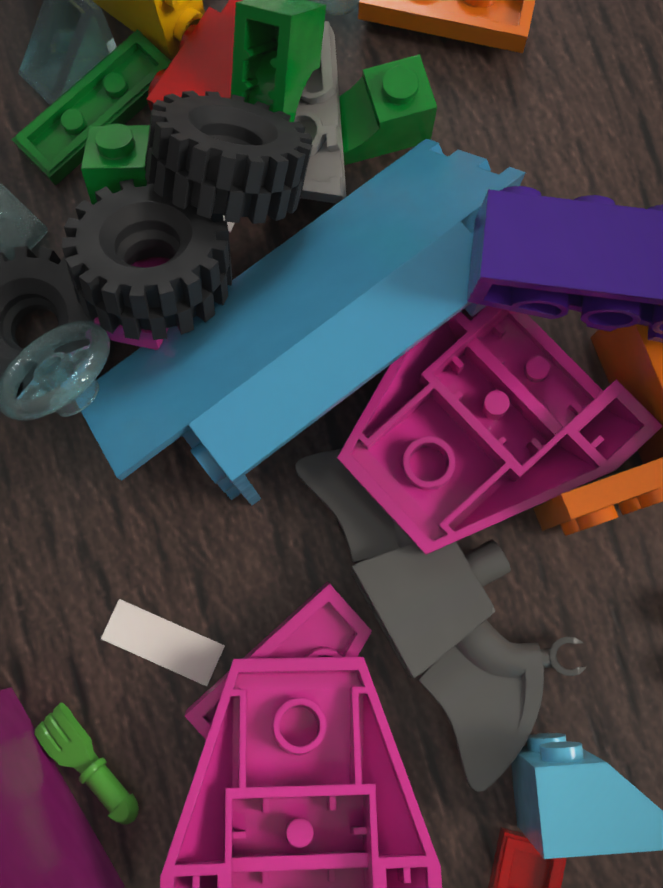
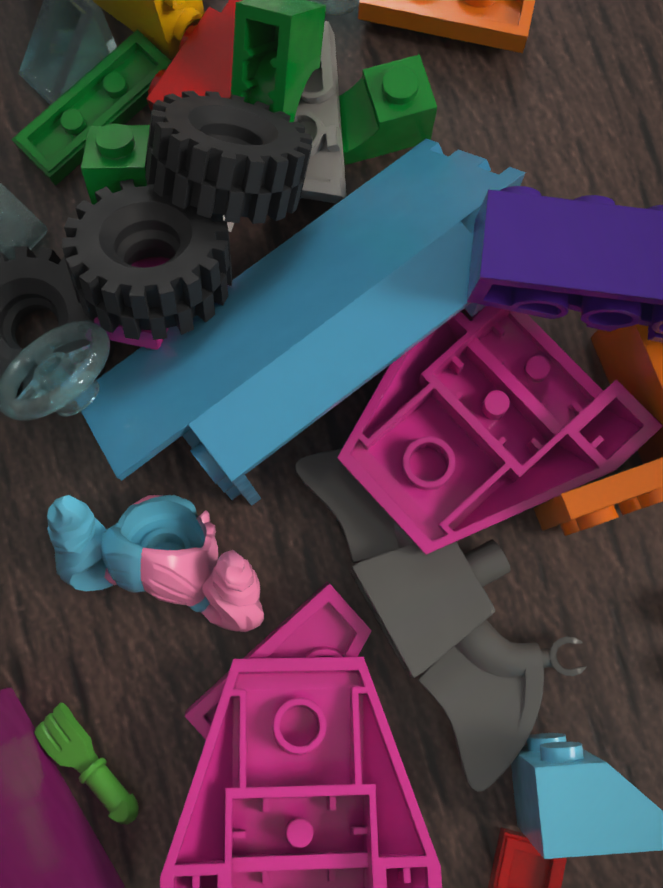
white sticker [101,599,225,686] -> none
none -> hair [47,495,264,632]

